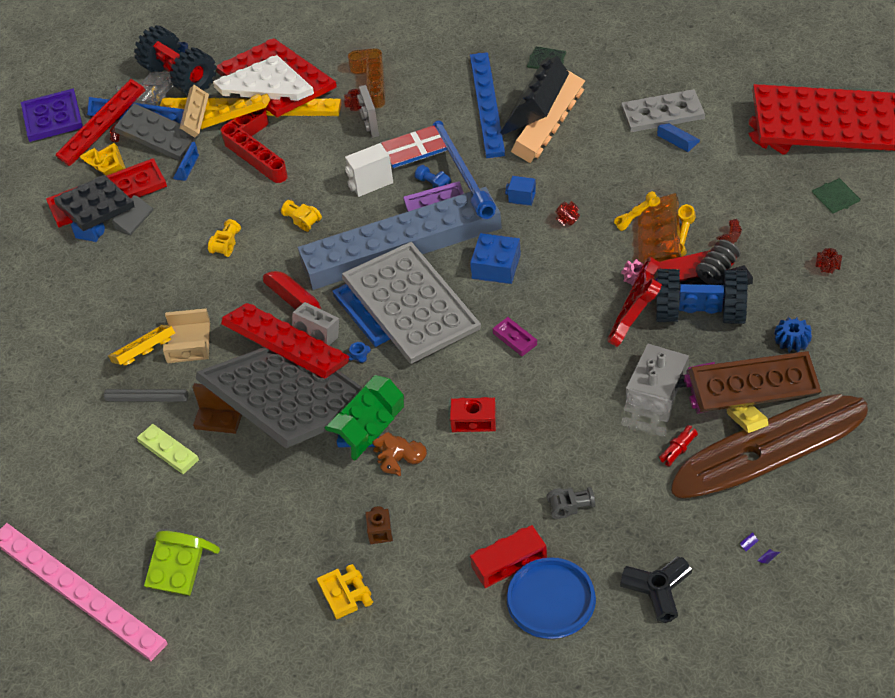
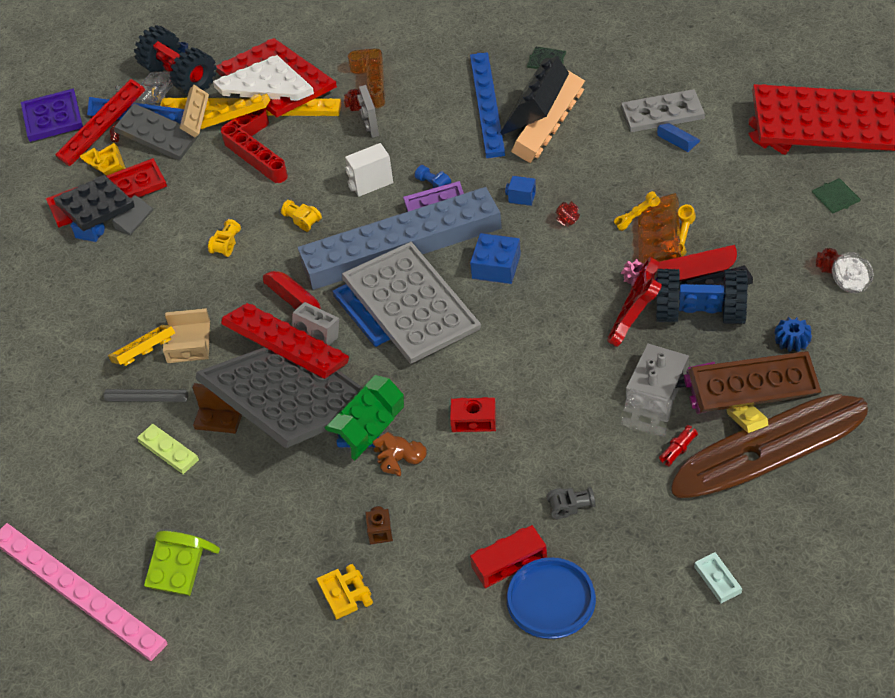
blue slope [173,142,199,181] -> none
blue plate [347,342,371,363] -> none
flag [381,121,496,219] -> none
magenta plate [492,317,537,356] -> none
black piece [620,556,692,623] -> none
dark grey piece [696,240,741,285] -> none
clear red piece [716,219,742,244] -> none
dark purple sticker [740,533,780,564] -> none
none -> light aqua plate [694,552,742,603]
none -> clear tile [832,252,874,293]

